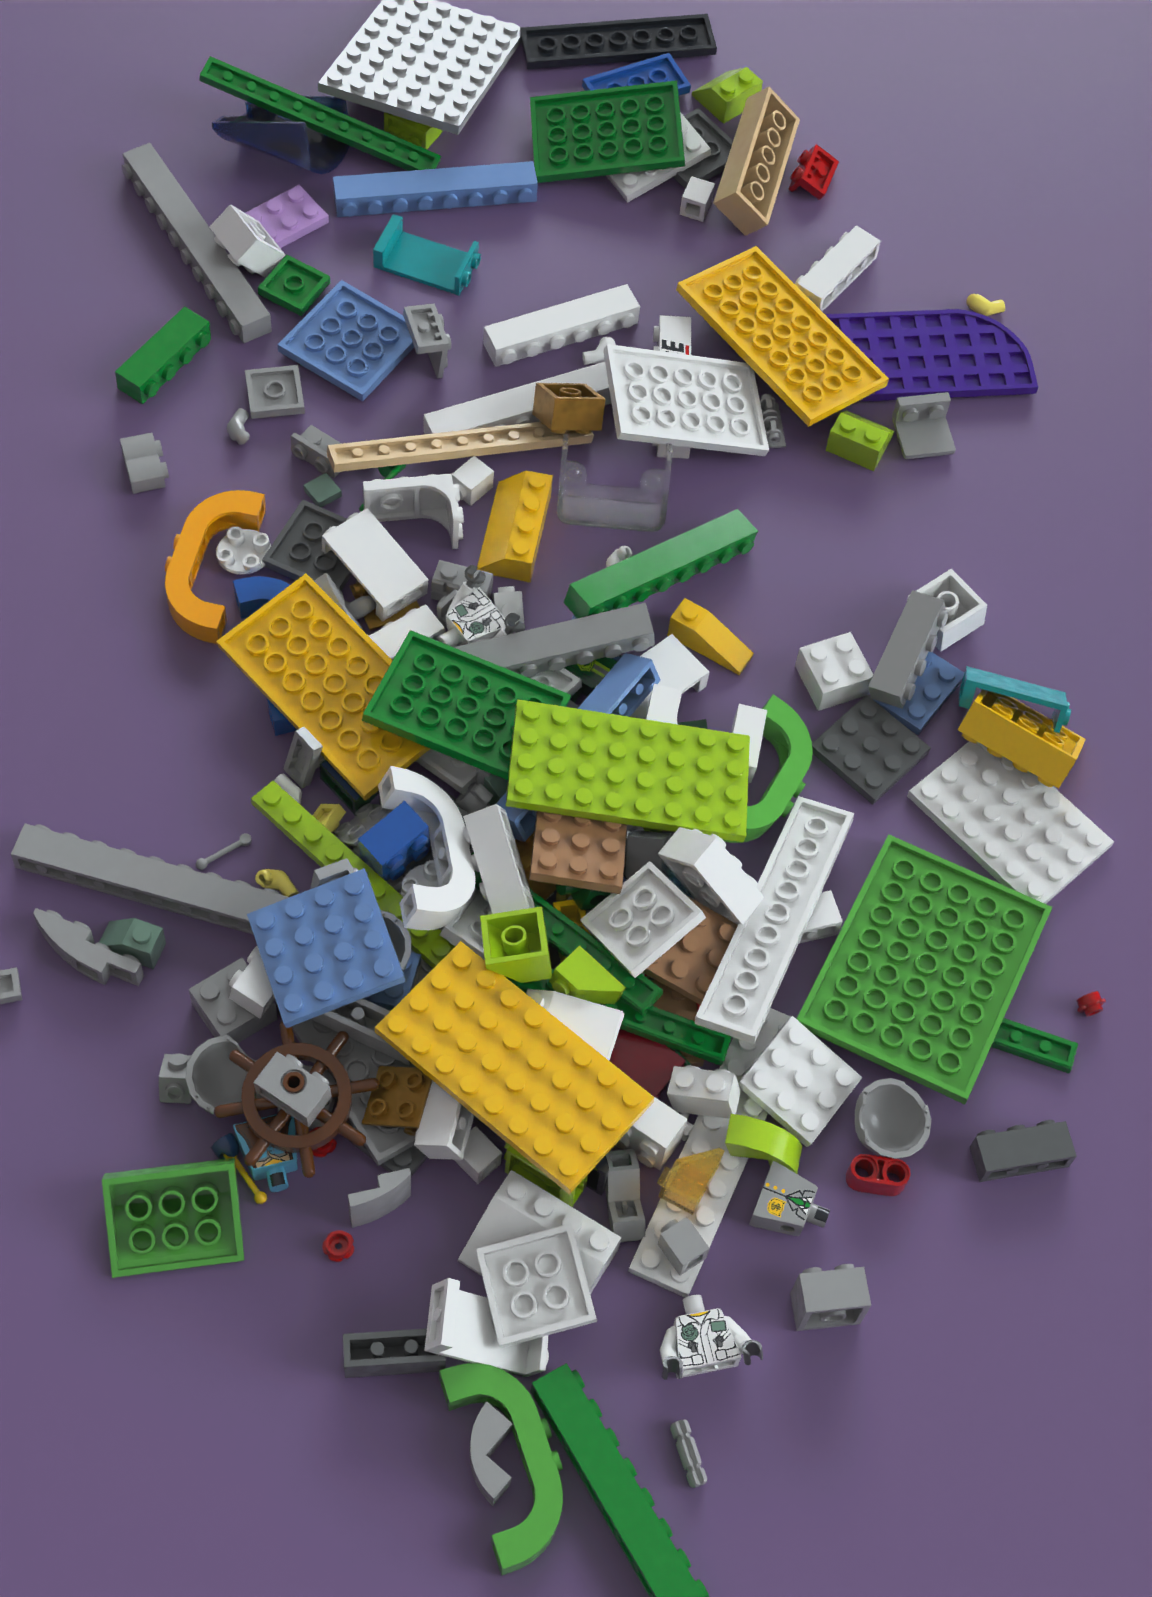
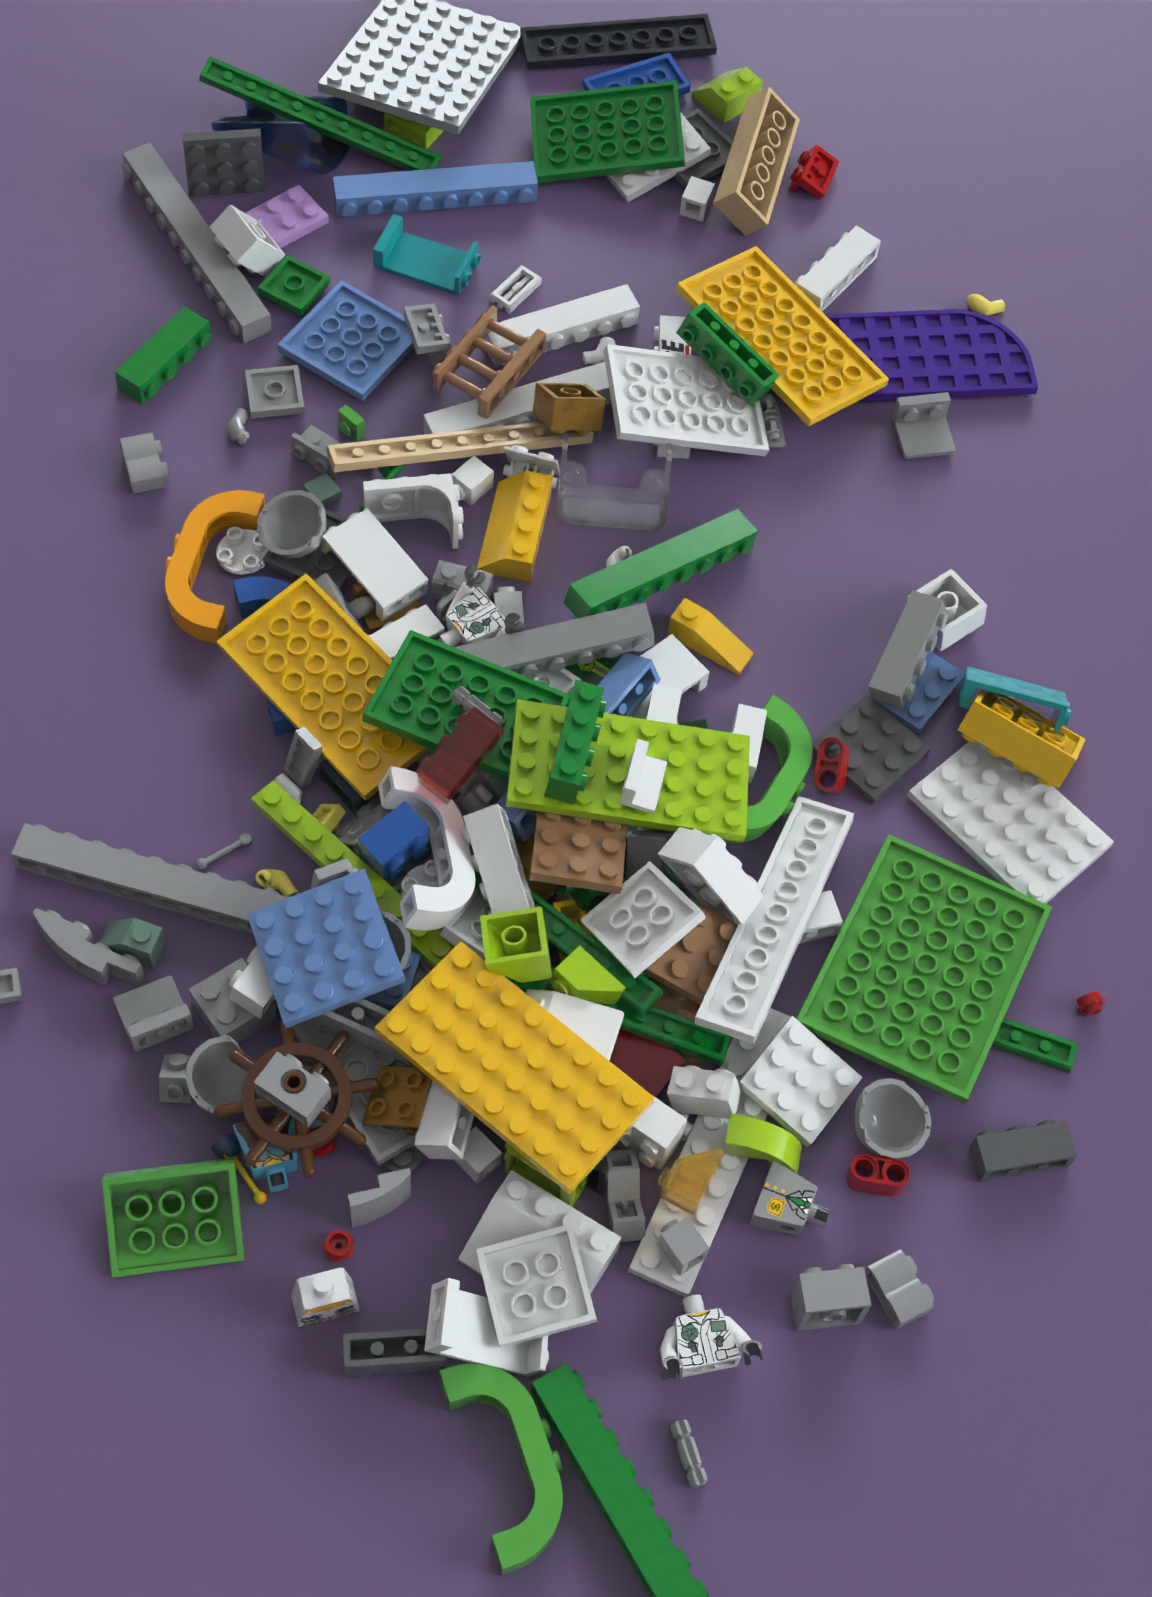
light grey brick [470,1402,513,1506] -> none
white brick [795,632,873,711] -> none
lime slope [825,411,895,471] -> none
none -> light grey bracket [113,975,194,1052]
none -> dark grey plate [182,129,265,197]
none -> light grey cylinder [257,490,326,559]
none -> white torso [291,1268,360,1328]
none -> bright green plate [338,404,365,442]
none -> clear red brick [417,706,503,804]
none -> medium nougat fence [432,305,546,419]
none -> light grey axle [451,686,503,732]
none -> white tile [489,265,542,314]
none -> white hinge [503,445,561,489]
none -> green brick [544,680,607,805]
none -> white panel [619,739,667,814]
none -> green brick [676,302,780,406]
none -> red beam [814,737,849,795]
none -> light grey brick [865,1249,934,1330]

